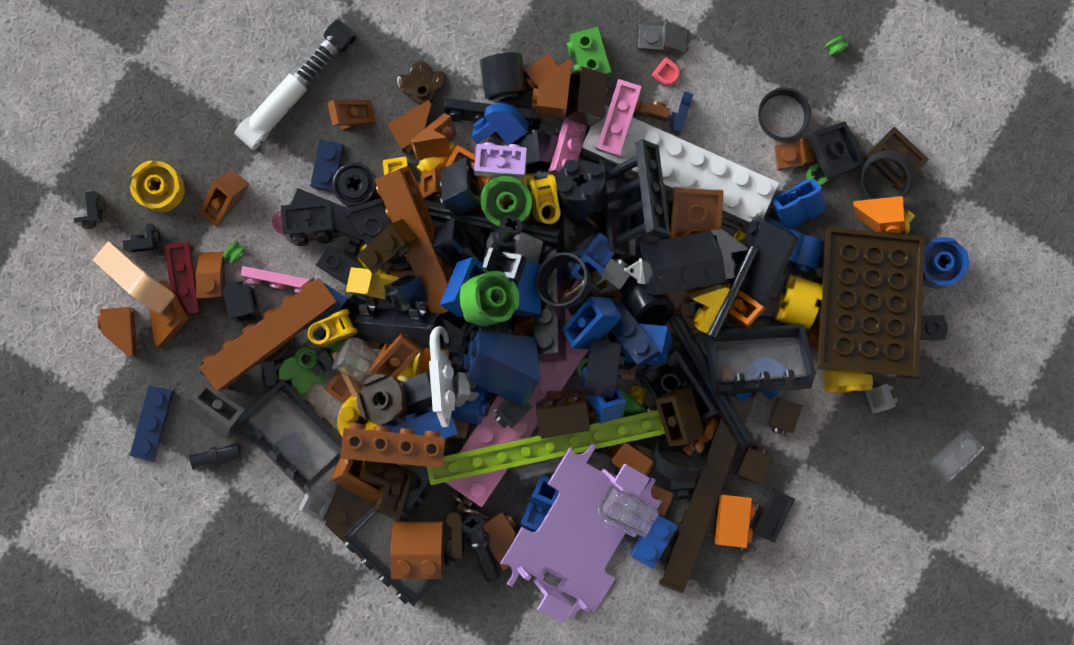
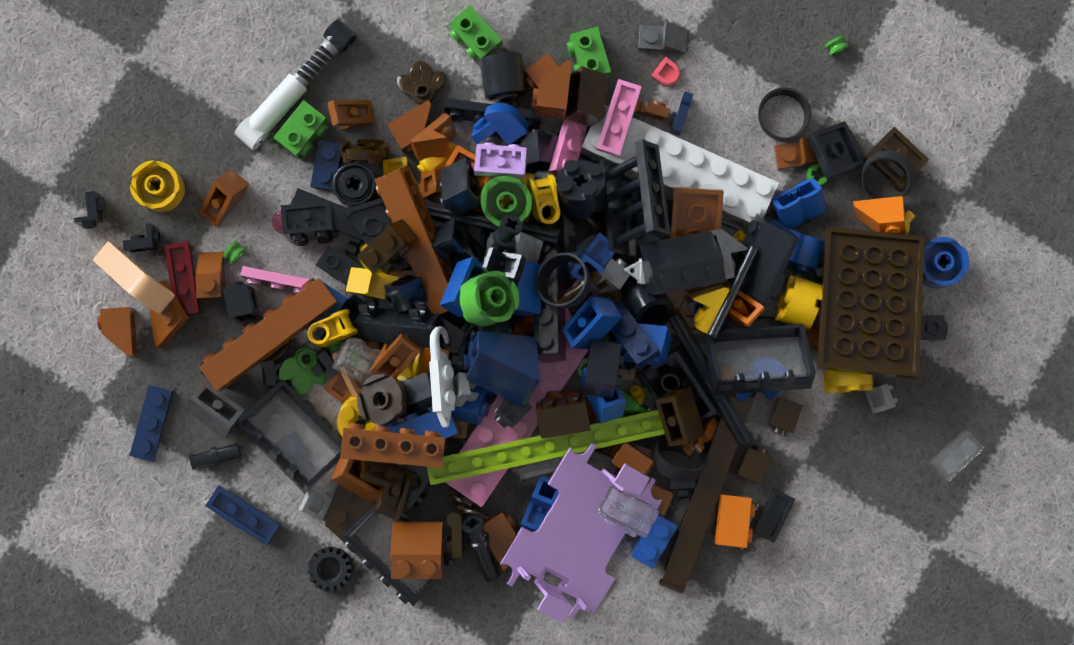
none -> dark blue plate [205,485,281,546]
none -> bright green brick [273,100,329,159]
none -> black tyre [307,546,353,592]
none -> dark brown plate [340,139,390,164]
none -> bright green brick [449,5,503,62]

